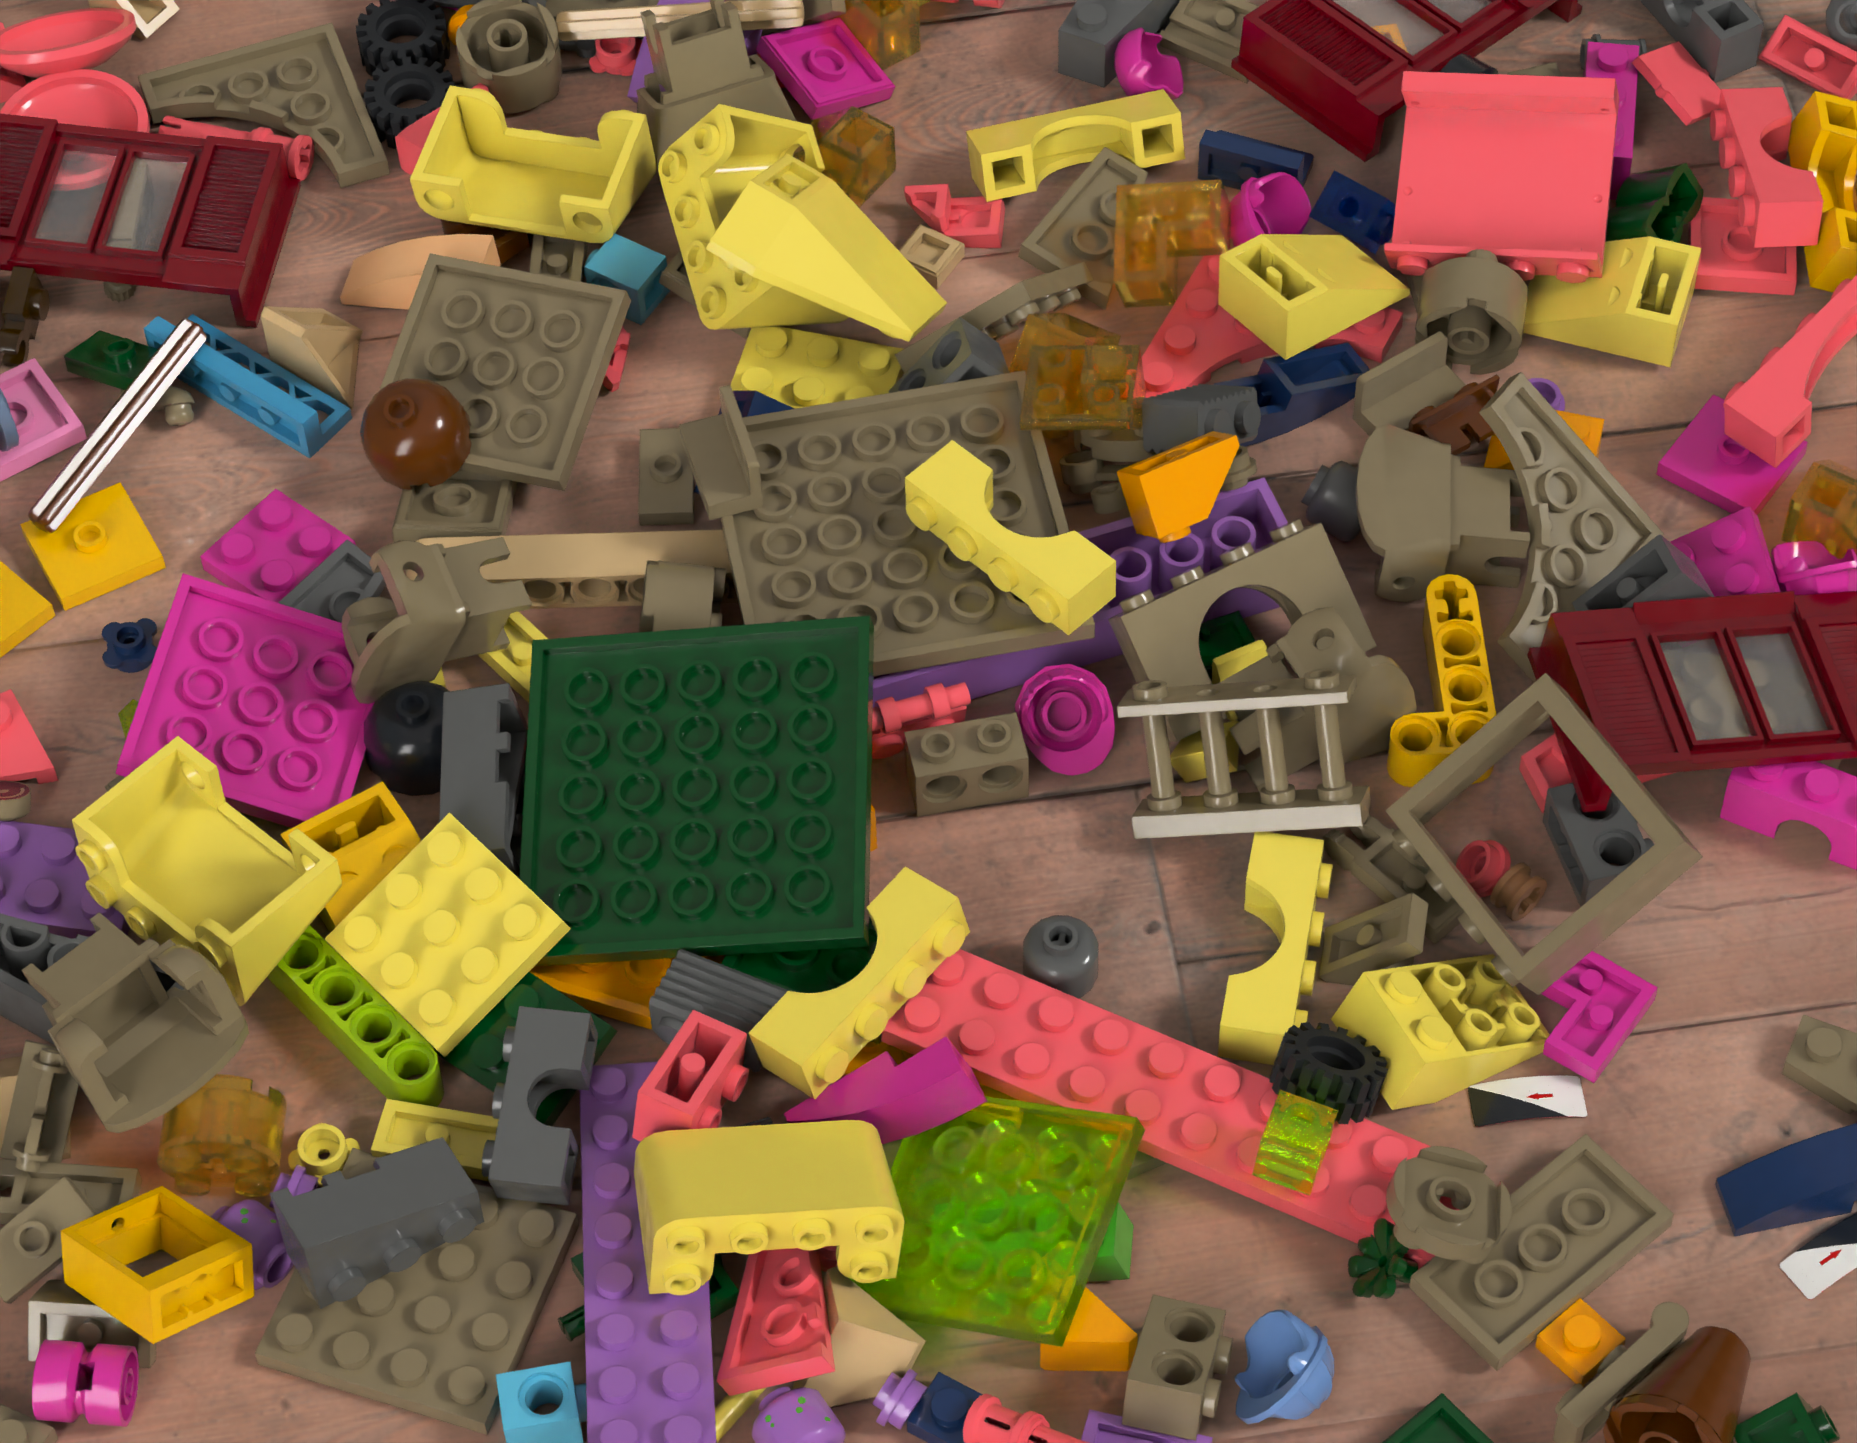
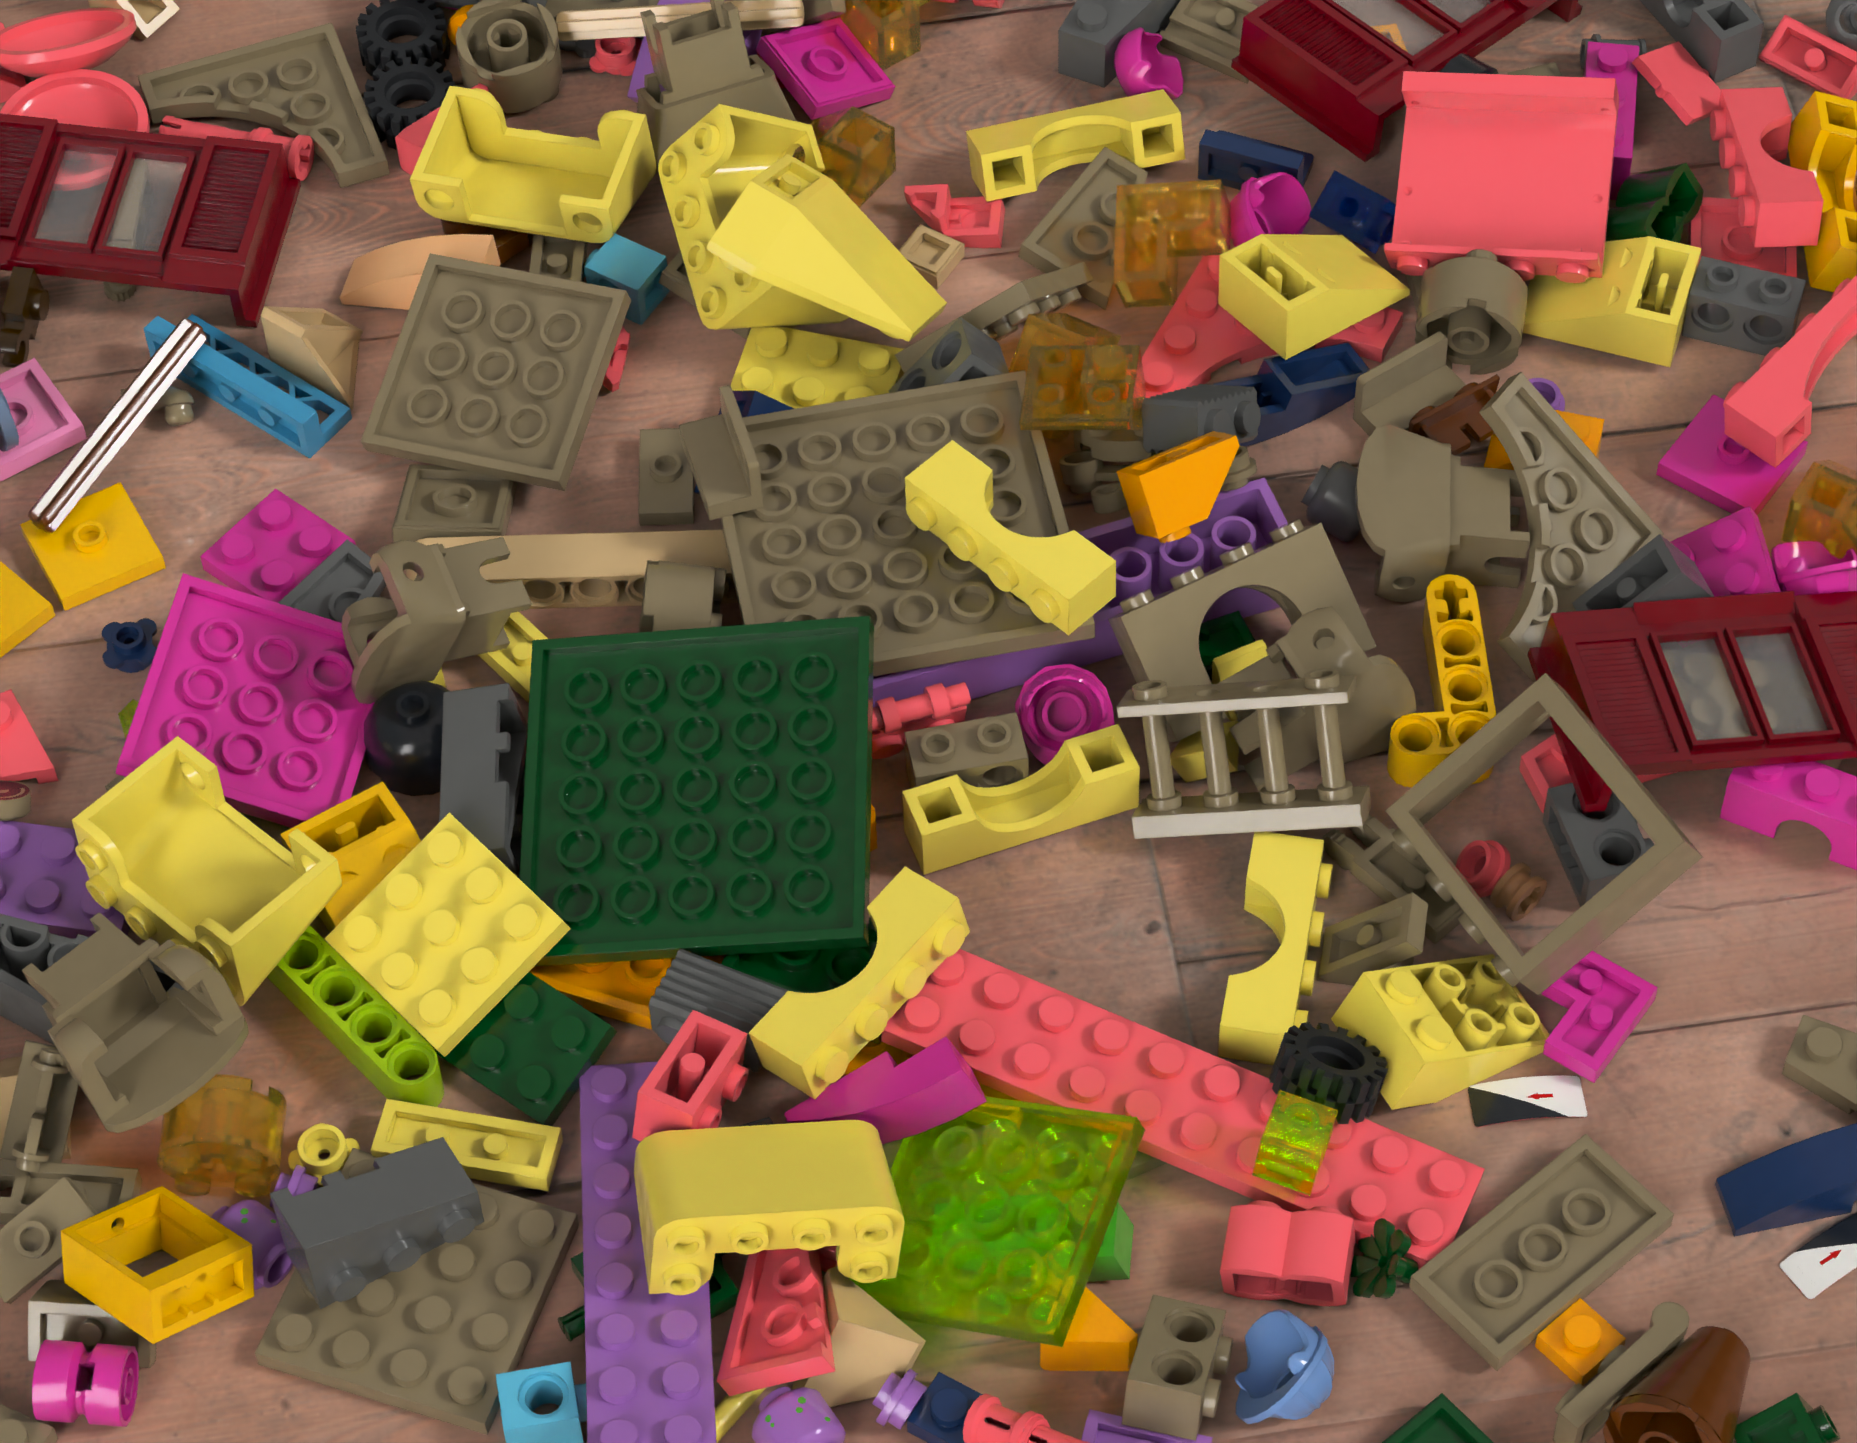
dark green plate [64,330,158,390] -> none
reddish brown cylinder [360,378,472,490] -> none
dark grey arch [482,1006,598,1206] -> none
dark grey head [1023,915,1099,999] -> none
dark tan plate [1386,1146,1512,1264] -> none
none -> light yellow arch [902,724,1140,875]
none -> coral brick [1220,1200,1356,1306]
none -> dark grey brick [1682,256,1806,356]

